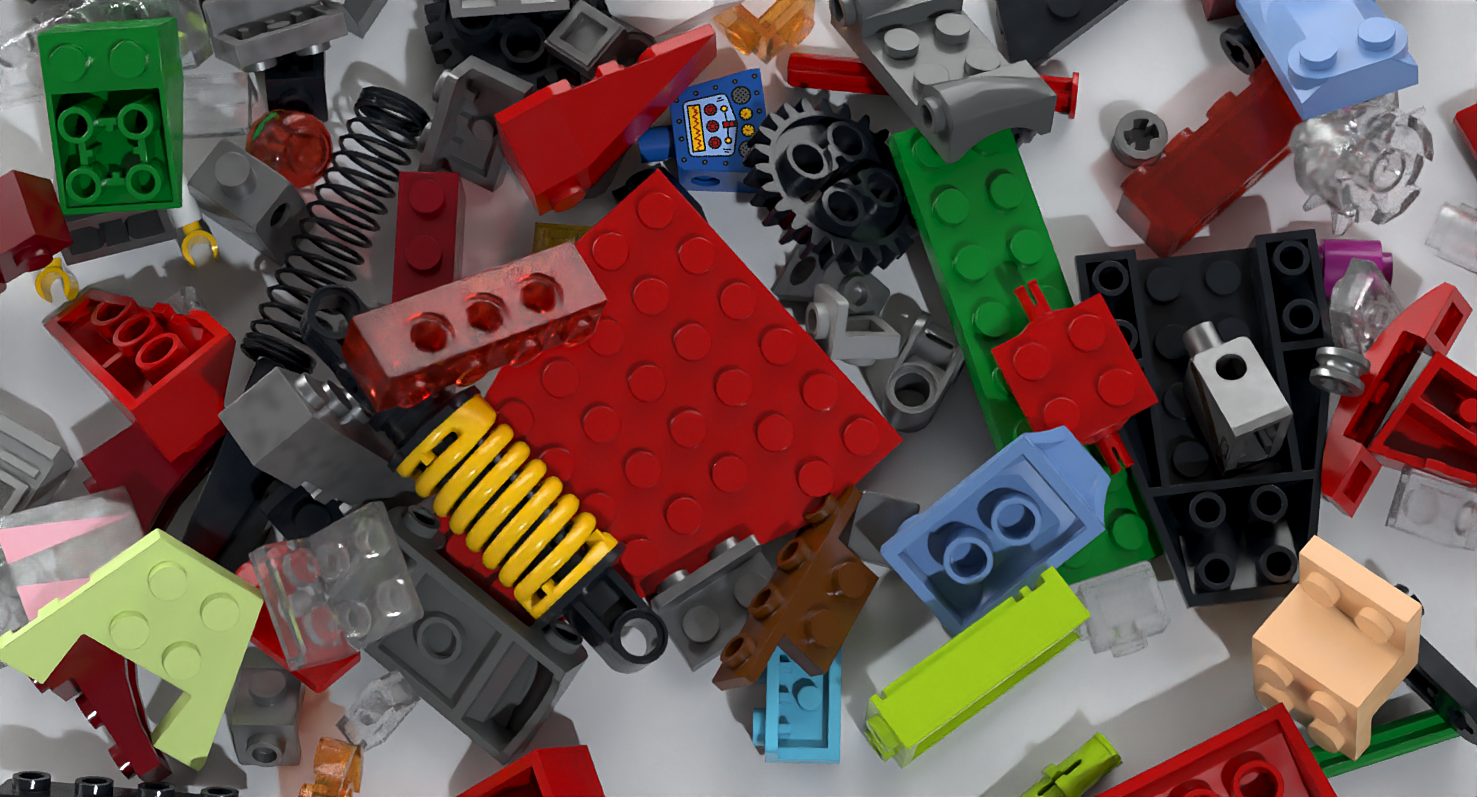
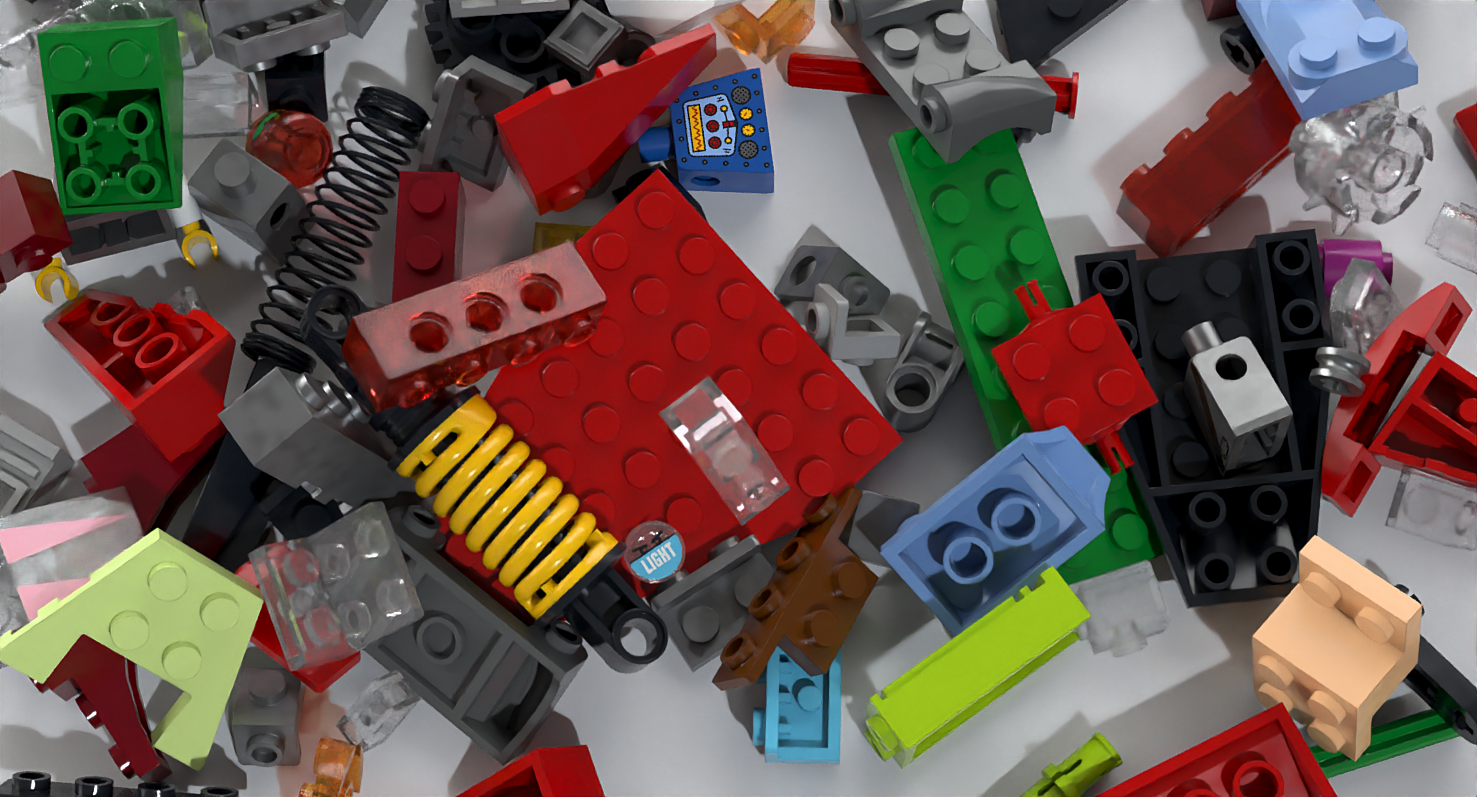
black gear [742,98,919,276] -> none
flat silver bush [1112,110,1168,169] -> none
none -> tile [623,520,685,583]
none -> clear slope [659,376,791,525]

